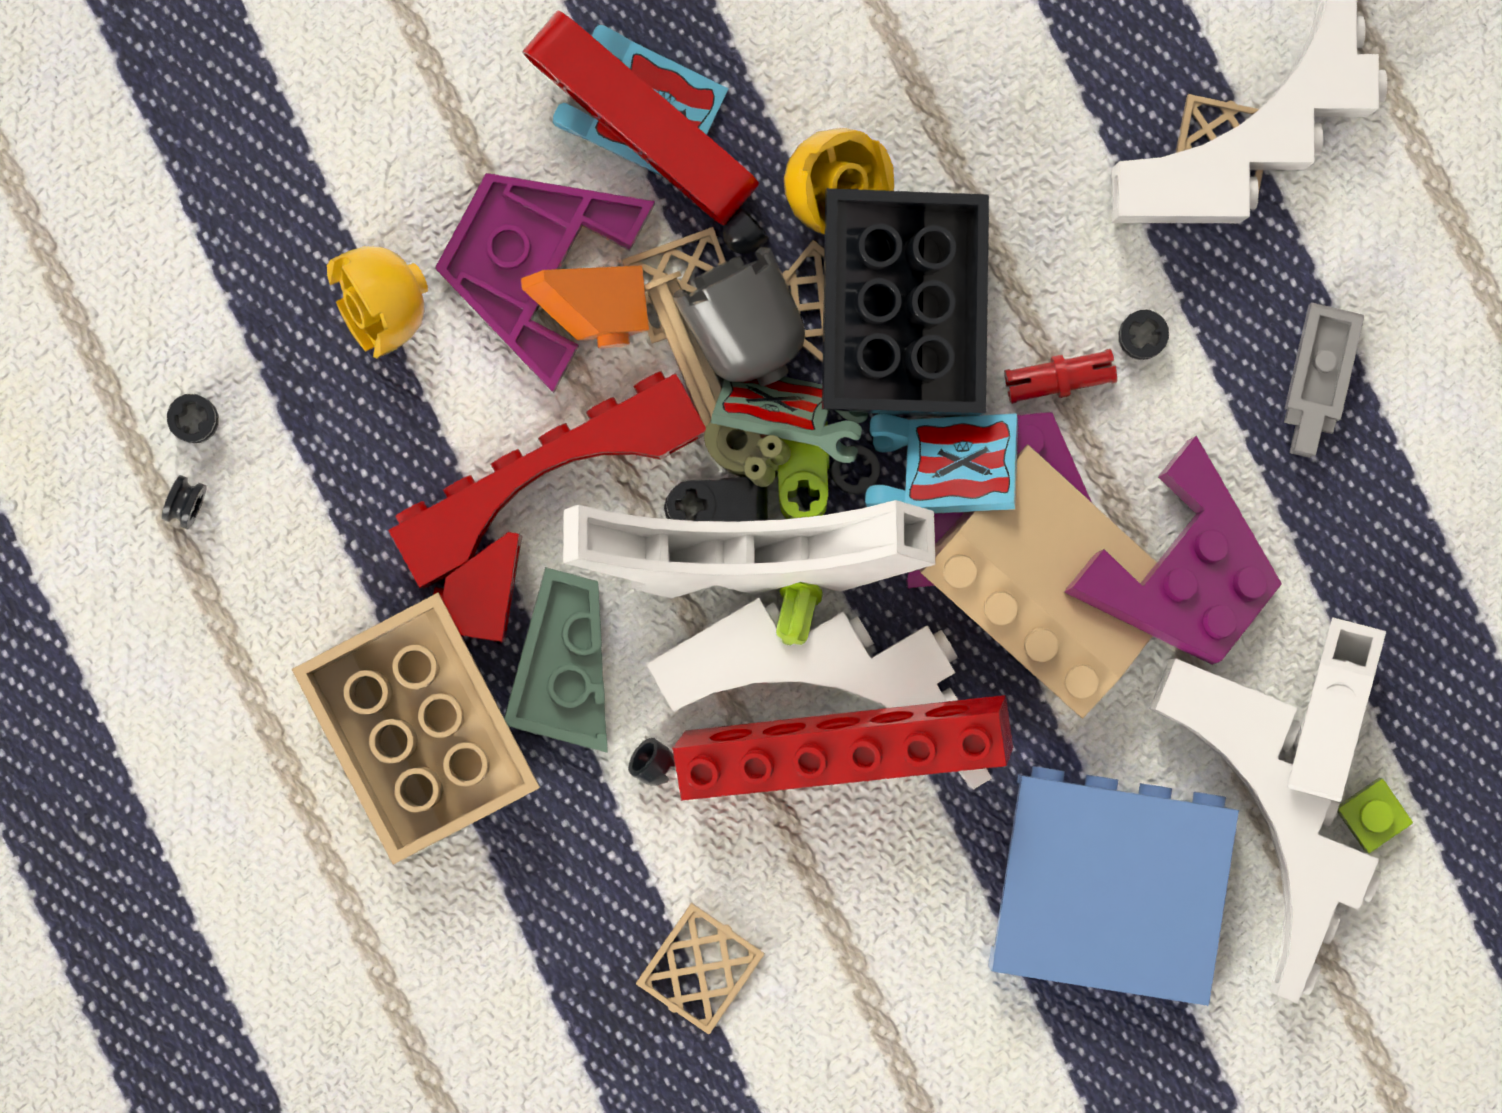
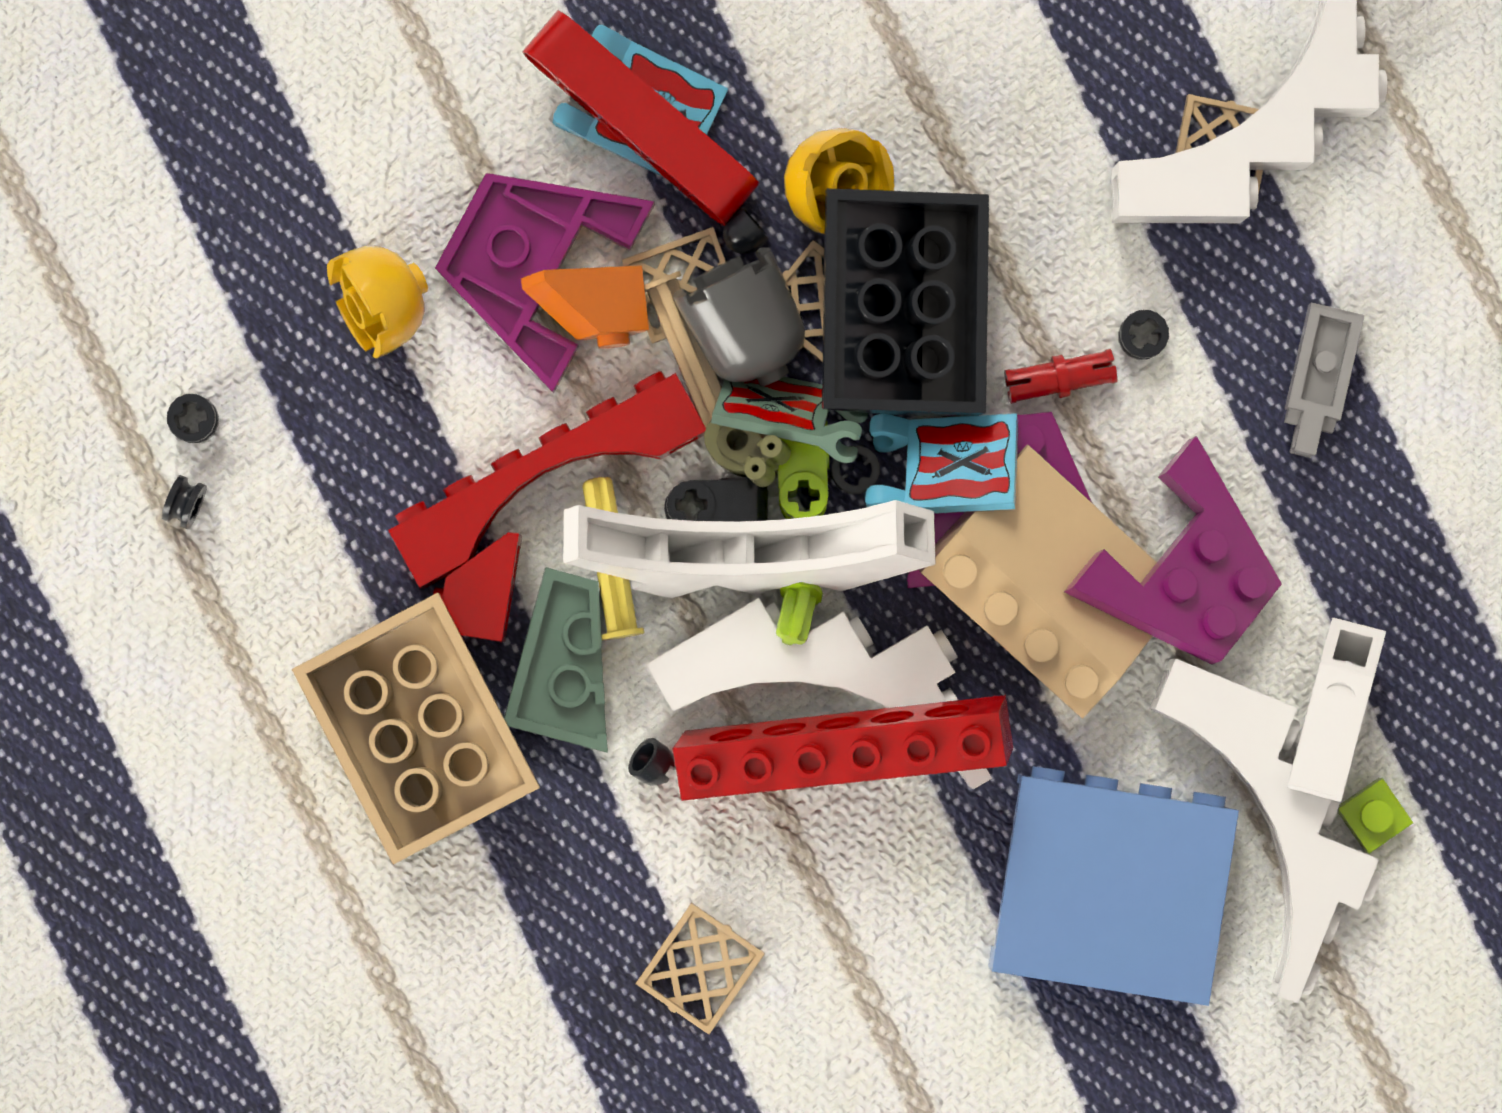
none -> light yellow axle [582,477,645,641]

